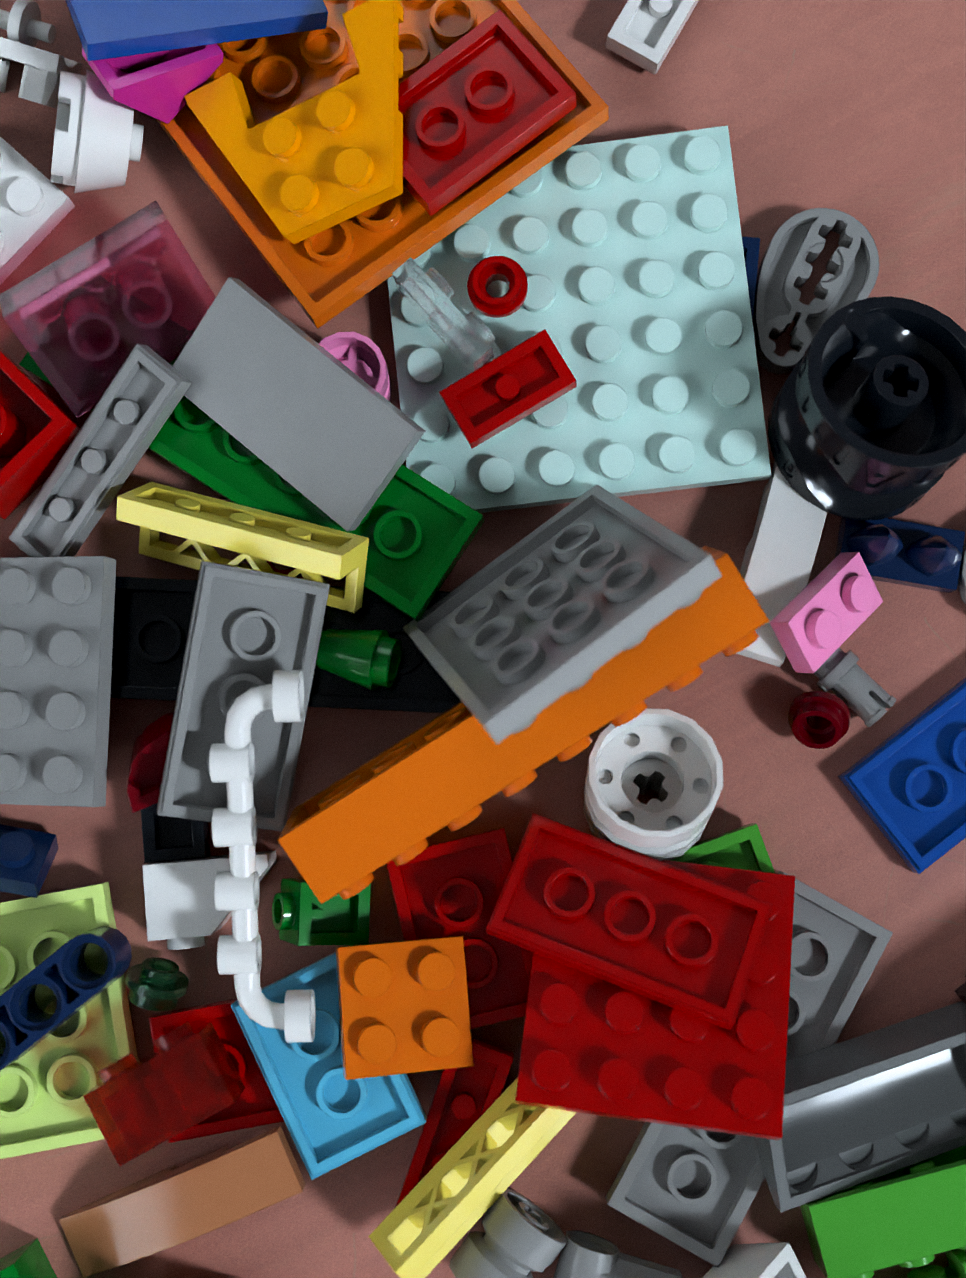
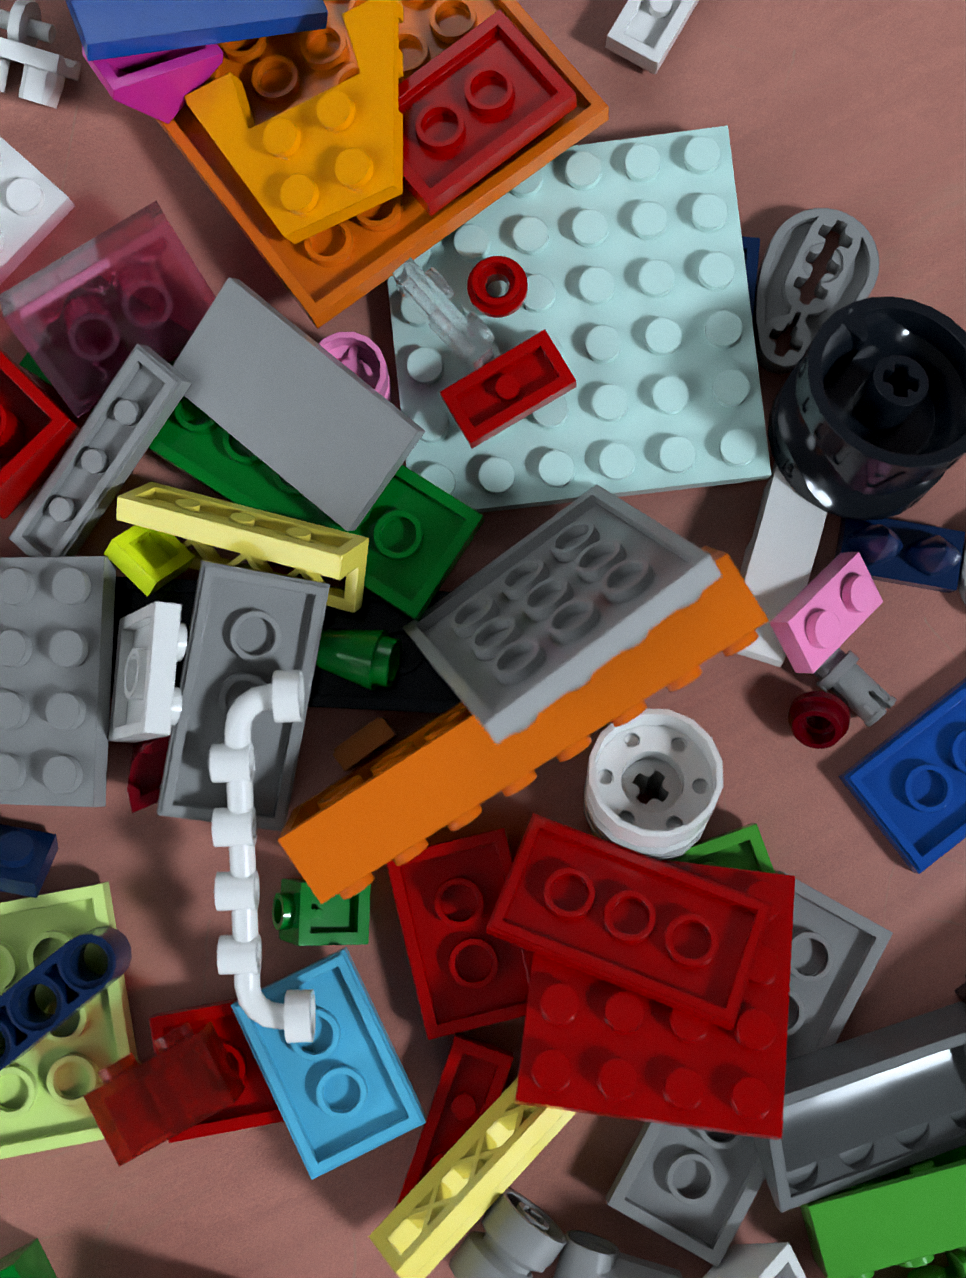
white cone [50,69,144,193] -> none
nougat slope [59,1125,306,1278] -> none
clear green plate [125,957,189,1011] -> none
black plate [141,803,210,863] -> none
white slope [142,850,277,950] -> none
orange plate [335,936,473,1080] -> none
none -> neon yellow plate [104,525,196,597]
none -> white plate [108,601,188,743]
none -> dark orange tile [332,717,398,772]

